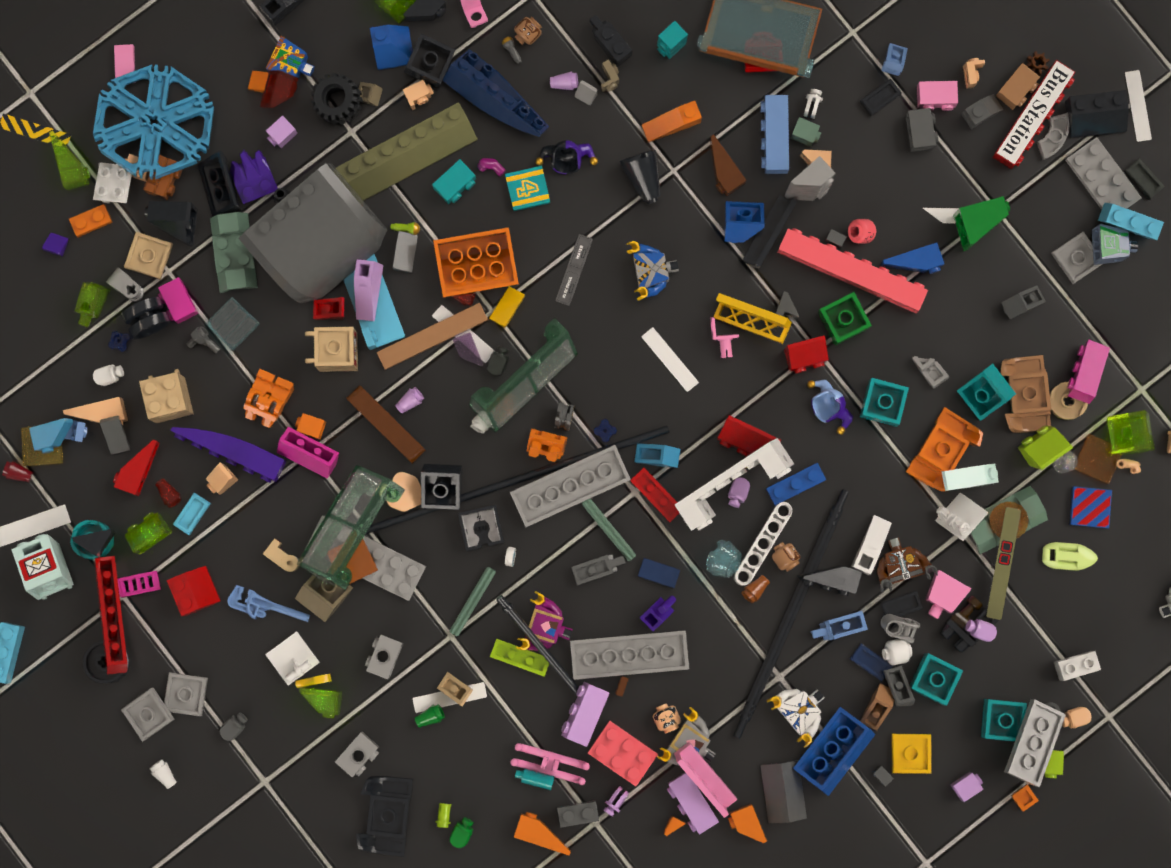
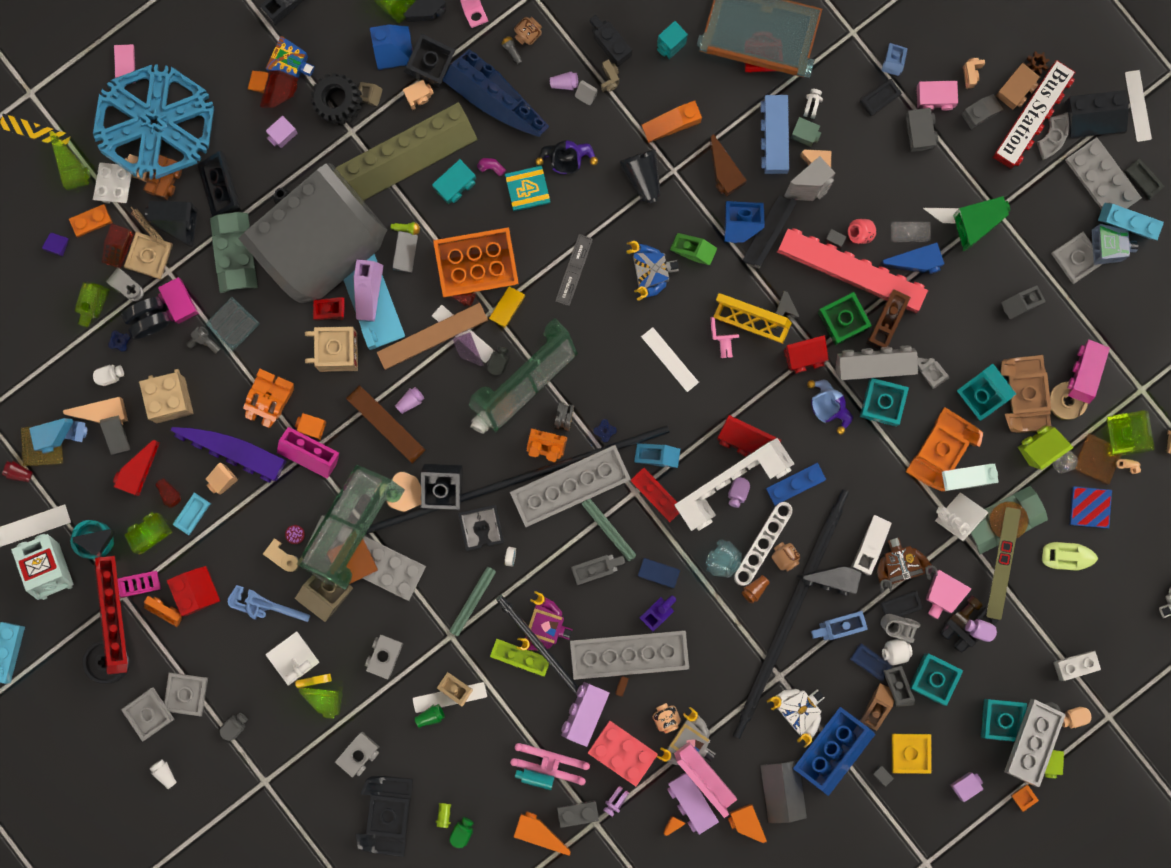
dark purple plate [230,150,278,204] -> none
none -> clear red slope [102,223,134,269]
none -> tan piece [131,207,165,247]
none -> orange plate [144,596,181,627]
none -> dark red tile [285,525,305,545]
none -> bright green slope [670,233,717,265]
none -> light grey slope [836,345,918,380]
none -> reddish brown slope [866,289,911,350]
none -> clear tile [891,222,931,242]

